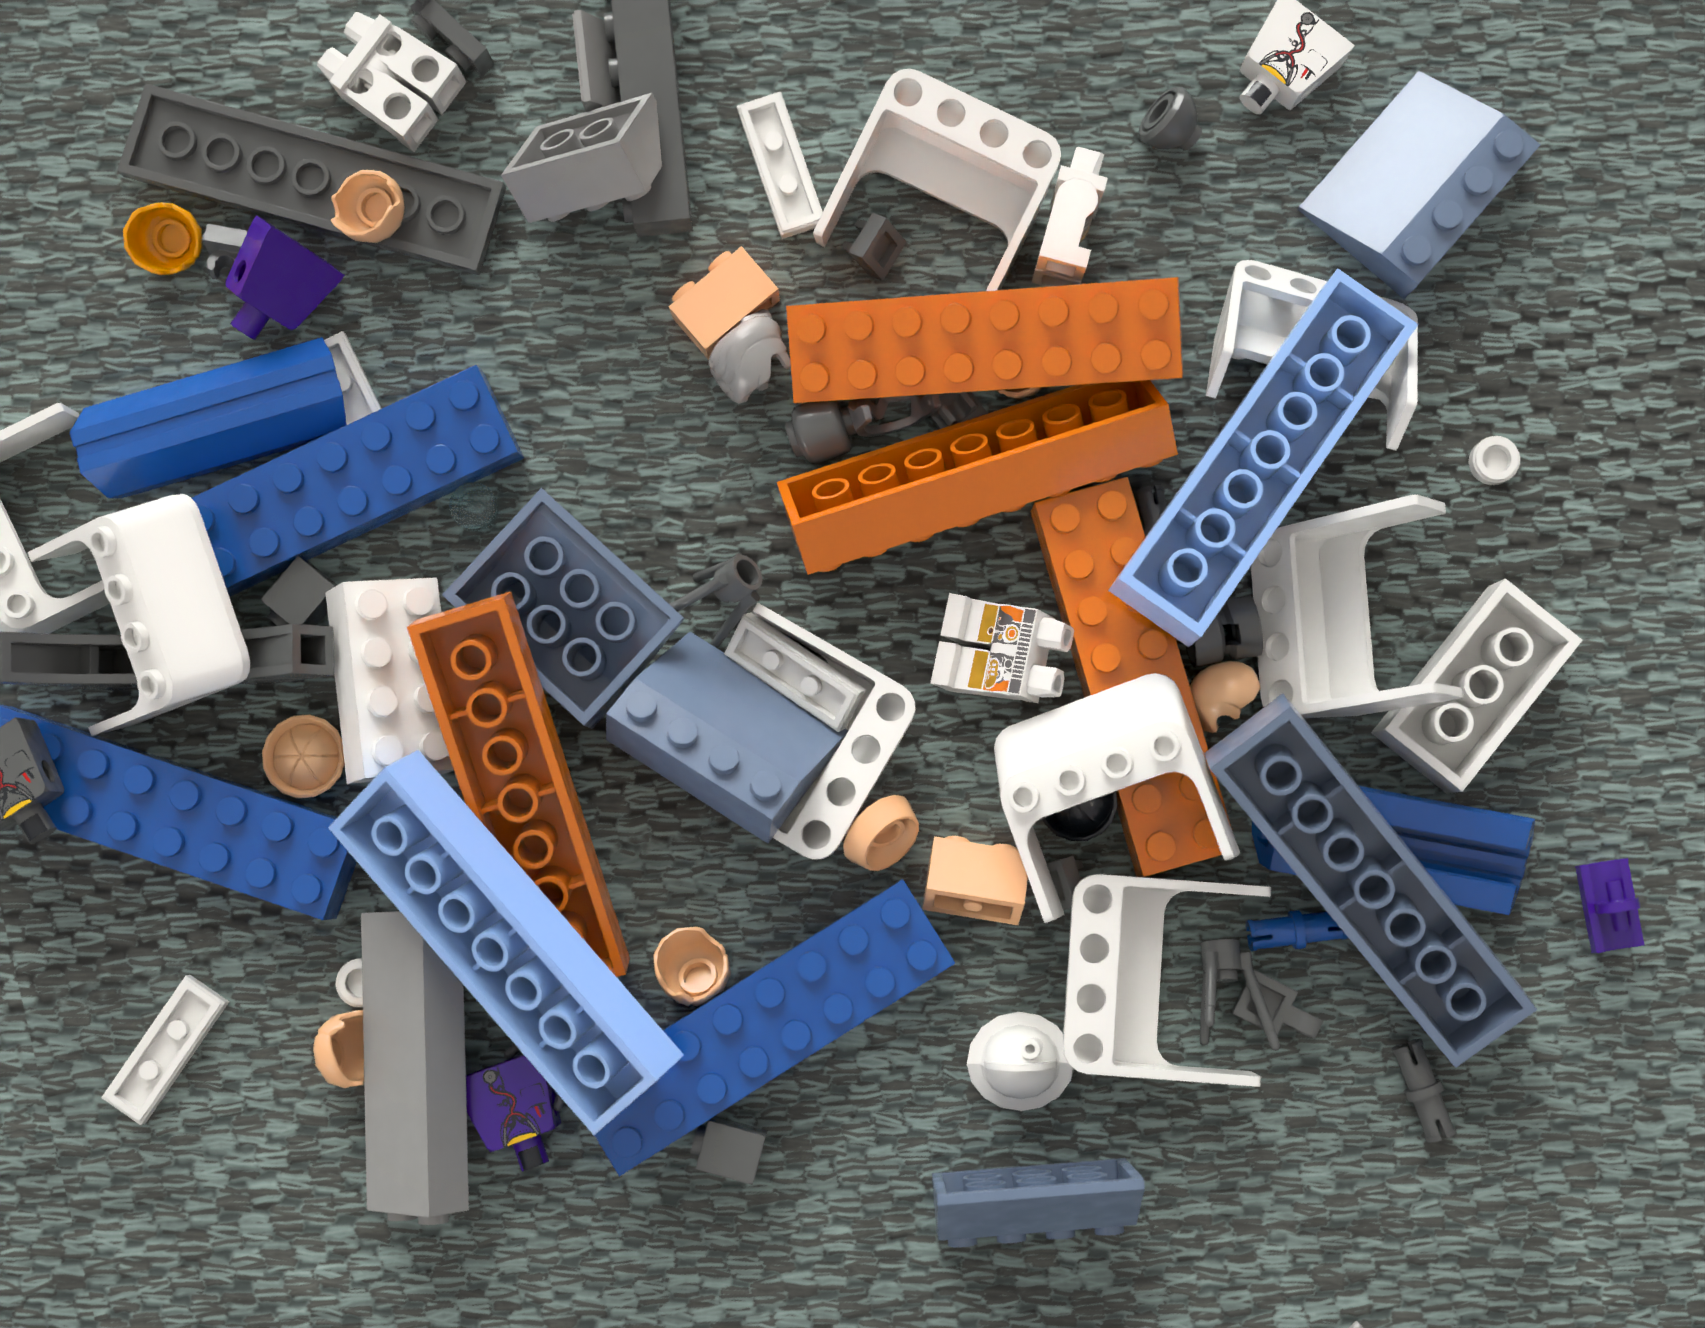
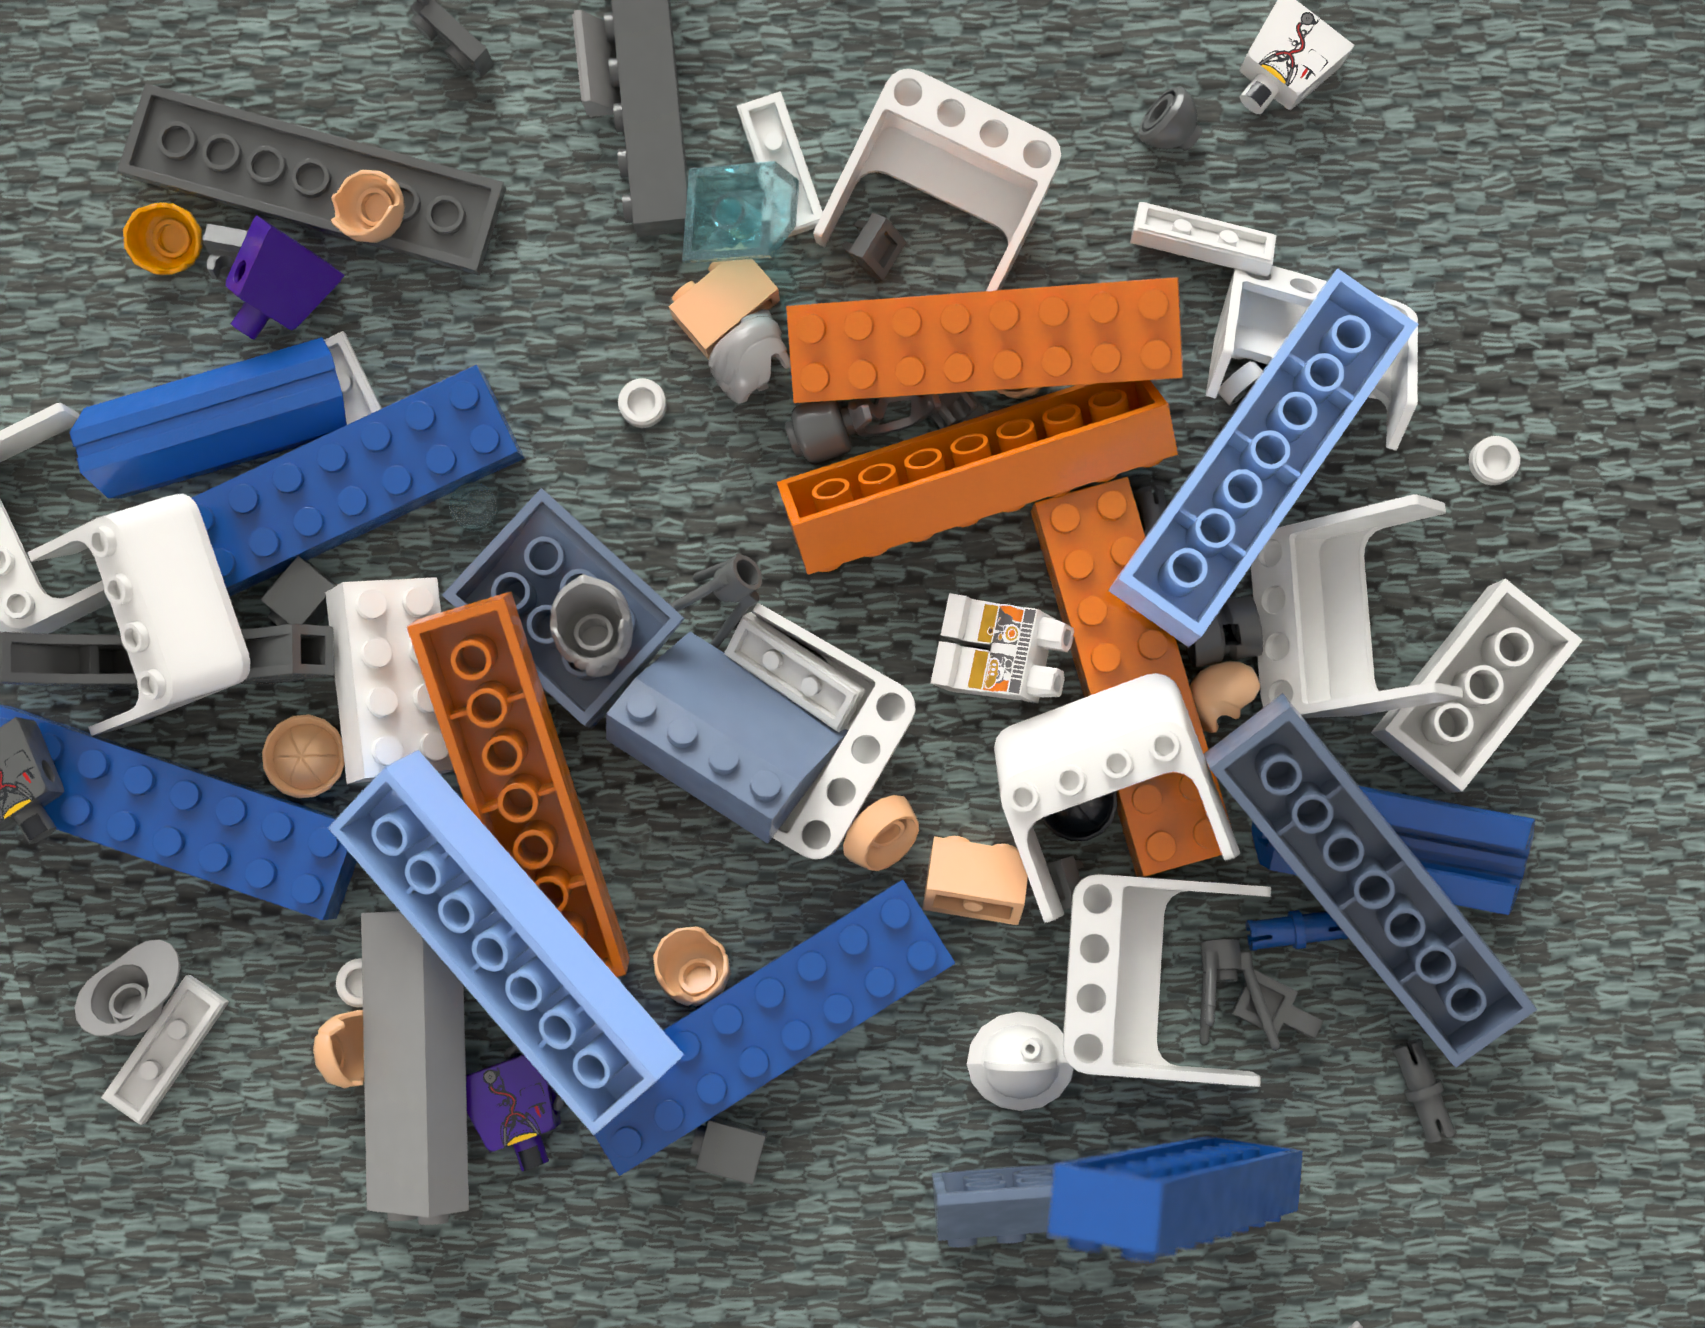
white hips [317,12,467,152] -> none
light grey slope [501,93,662,223] -> none
white hips [1031,147,1108,287] -> none
slope [1298,71,1541,299] -> none
dark purple hips [1575,858,1644,953] -> none
none -> light grey piece [75,940,181,1036]
none -> light grey hair [550,574,633,677]
none -> white tile [618,379,667,428]
none -> clear light blue slope [682,161,799,264]
none -> blue brick [1048,1136,1303,1262]
none -> white tile [1130,202,1276,277]
none -> white tile [1218,361,1263,406]

